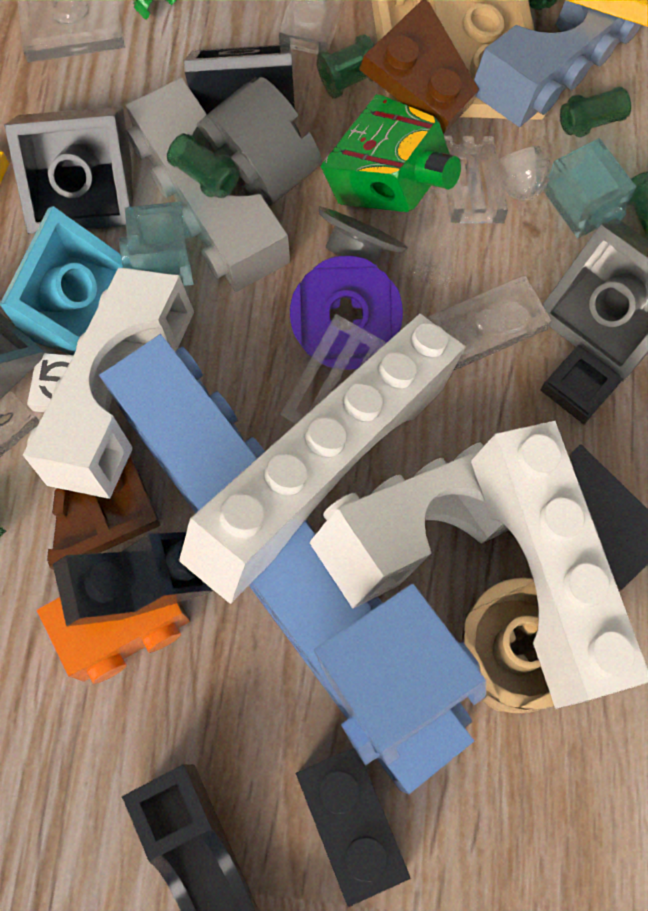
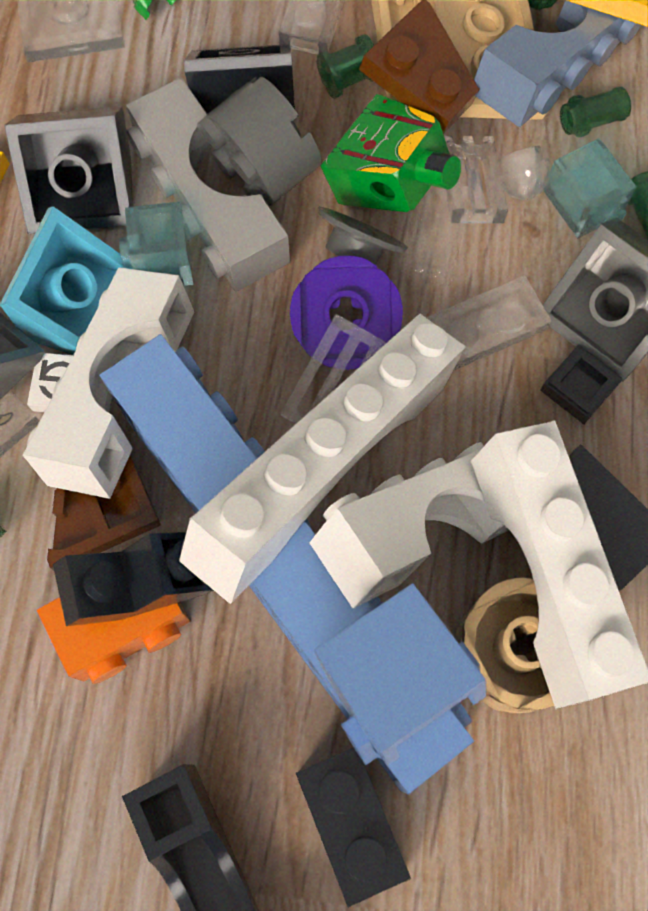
clear green pin [167,133,239,199] -> none

